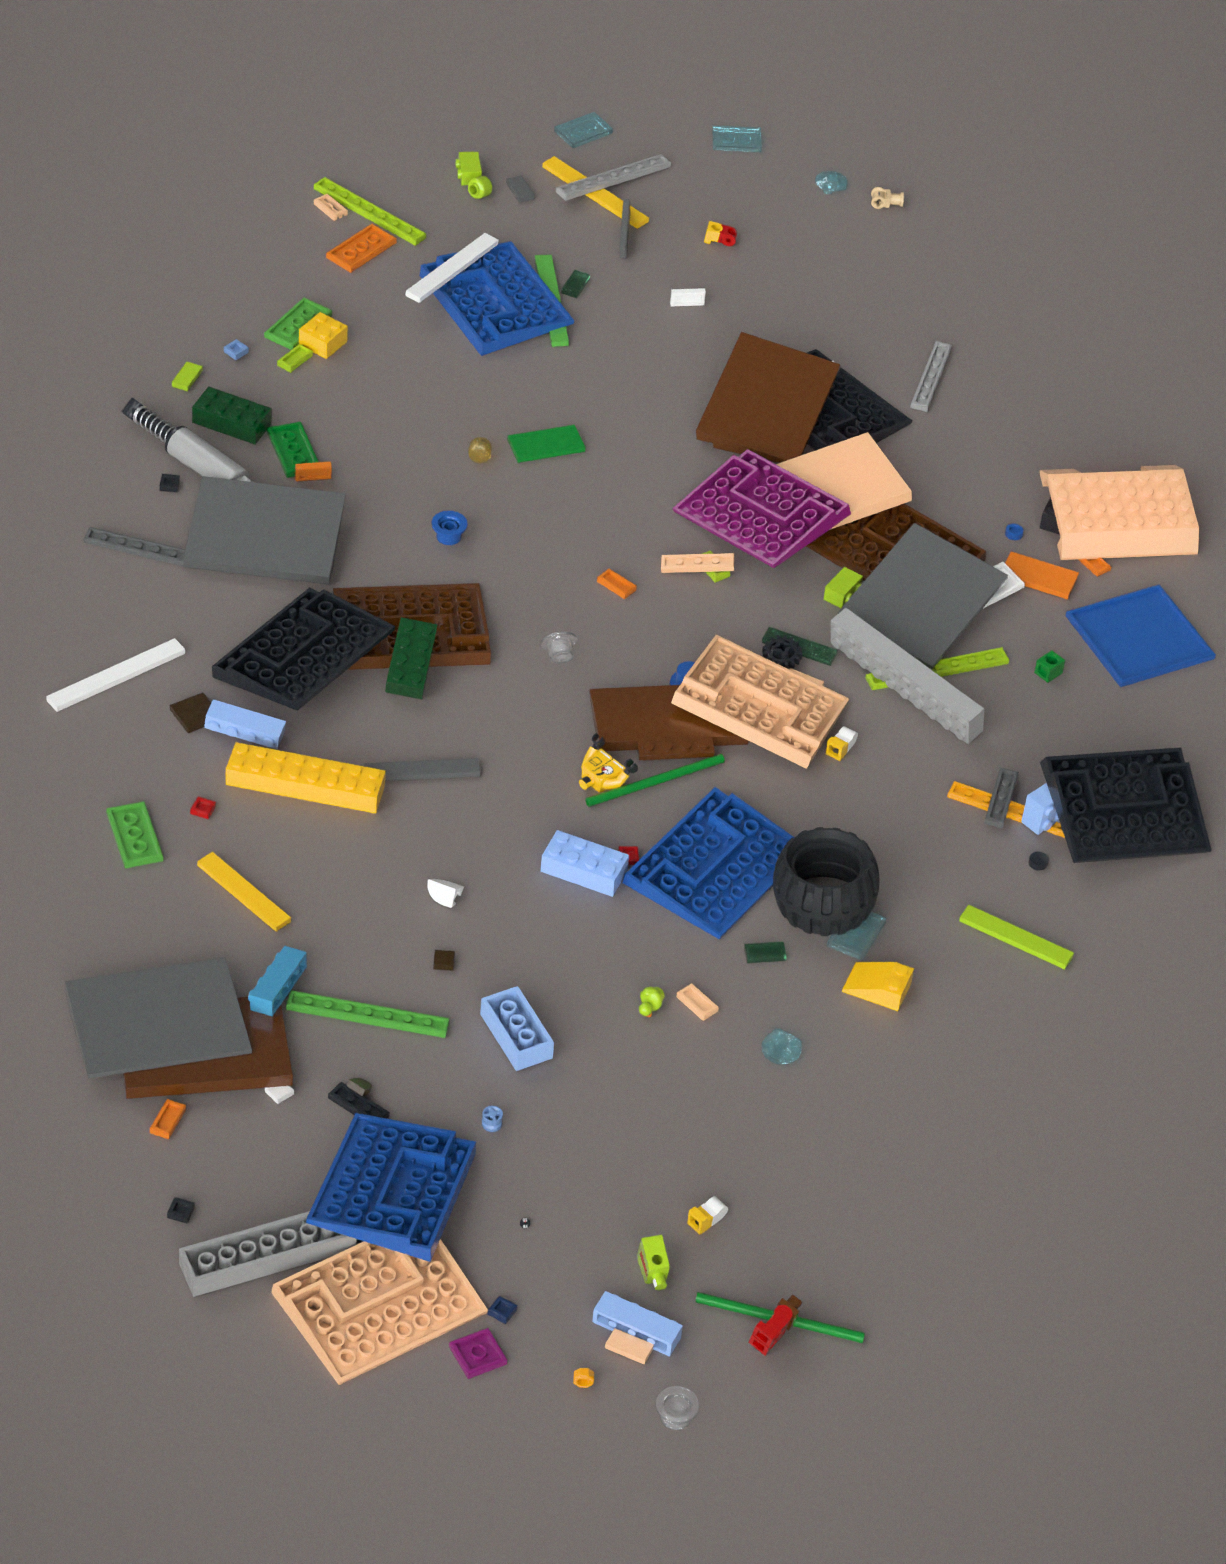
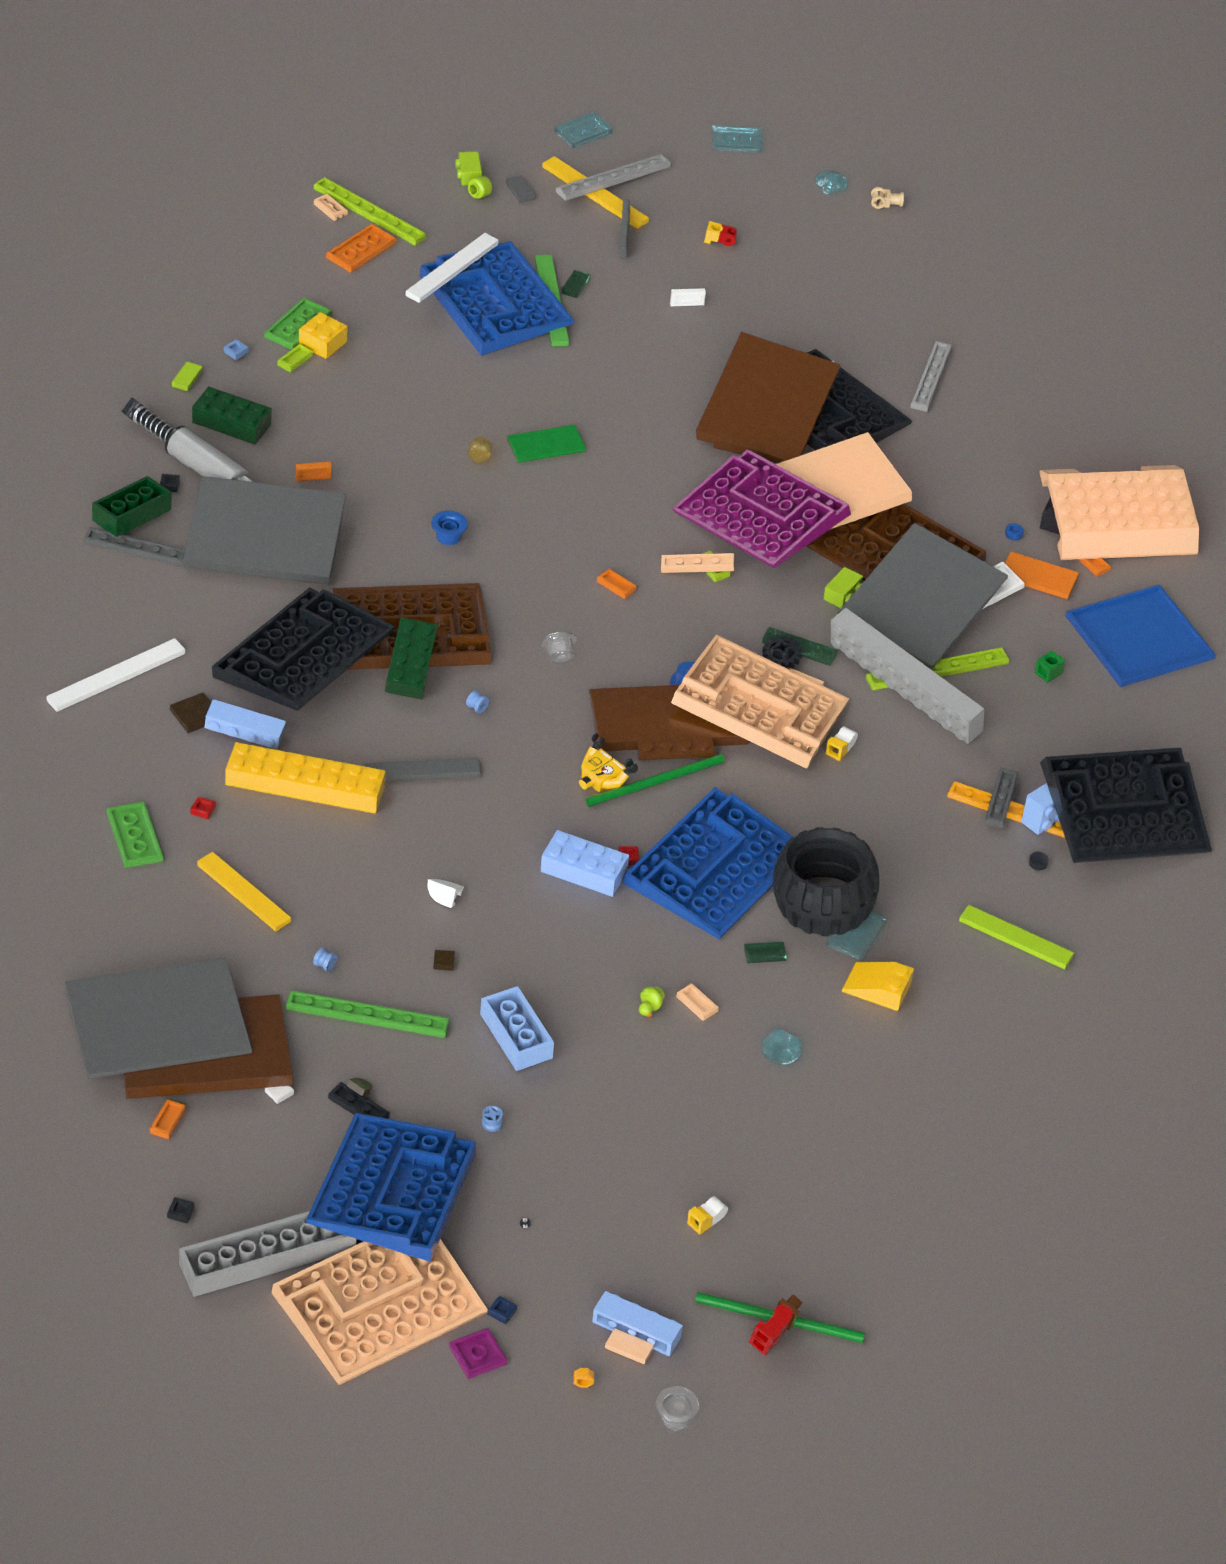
dark azure brick [248,946,307,1016] -> none
green tile [267,422,319,478] -> none
lime torso [637,1235,670,1290] -> none
none -> dark green brick [92,476,172,537]
none -> medium blue wheel [313,947,338,972]
none -> medium blue wheel [466,690,490,714]

